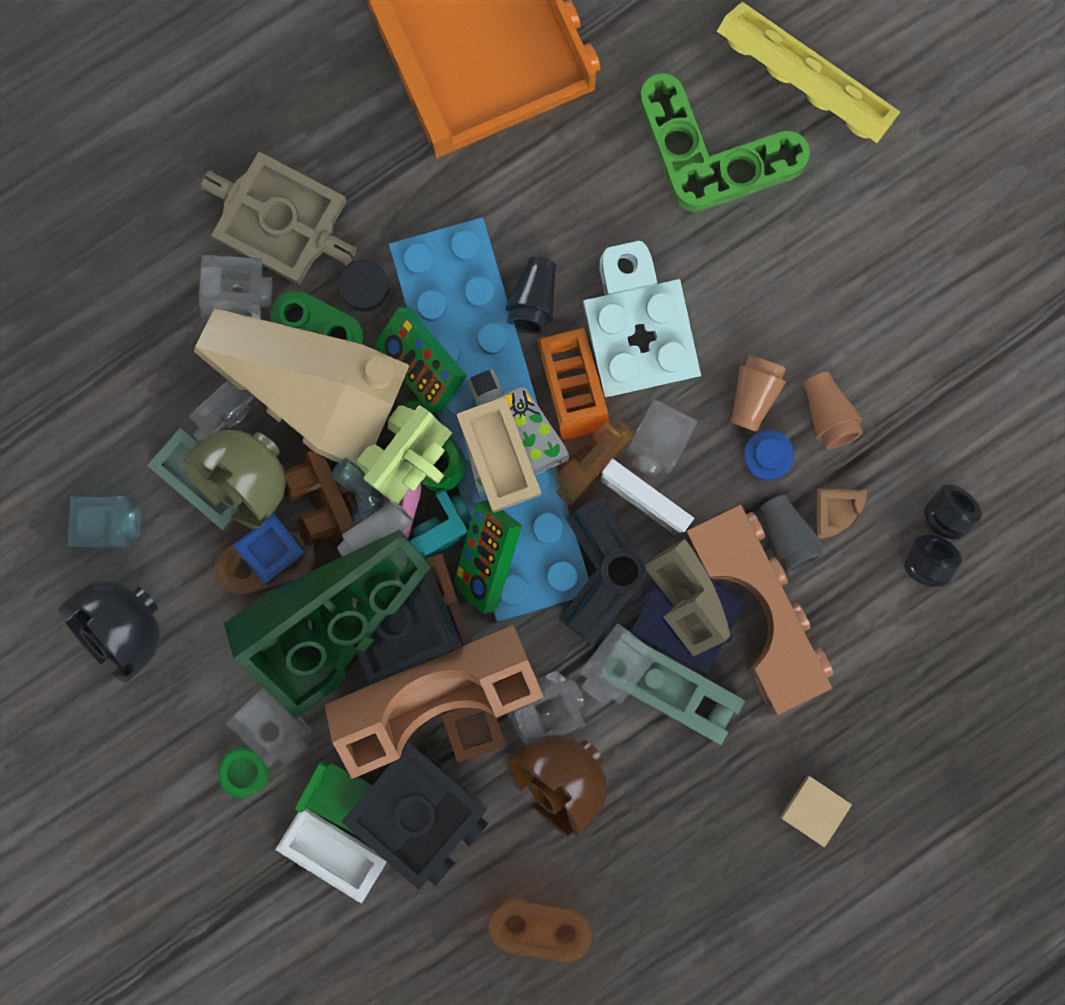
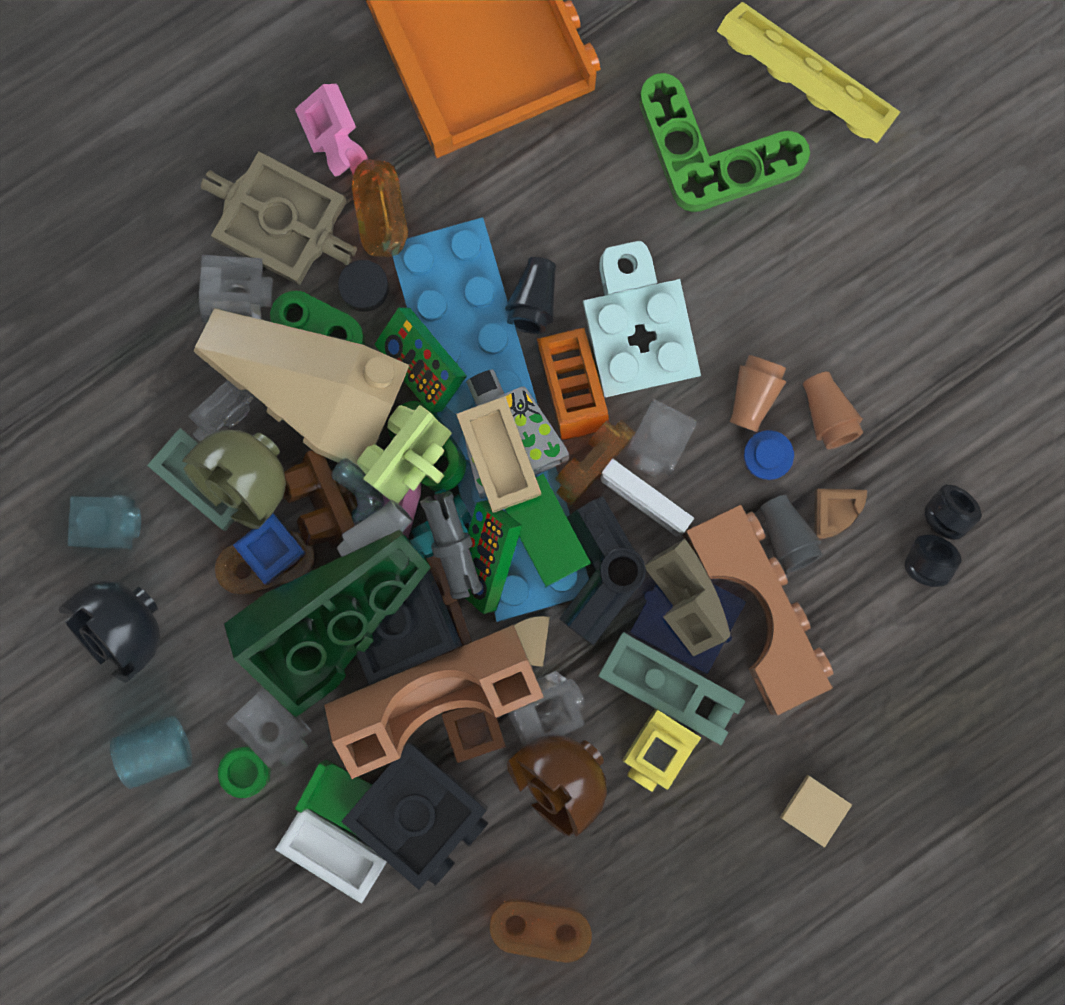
clear brick [579,623,659,706] -> none
none -> clear light blue piece [110,715,192,790]
none -> bright pink plate [295,84,369,176]
none -> clear orange plate [352,159,408,257]
none -> dark grey pin [420,491,483,599]
none -> green tile [505,473,591,587]
none -> tan tile [514,616,550,667]
none -> light yellow window [622,709,701,792]

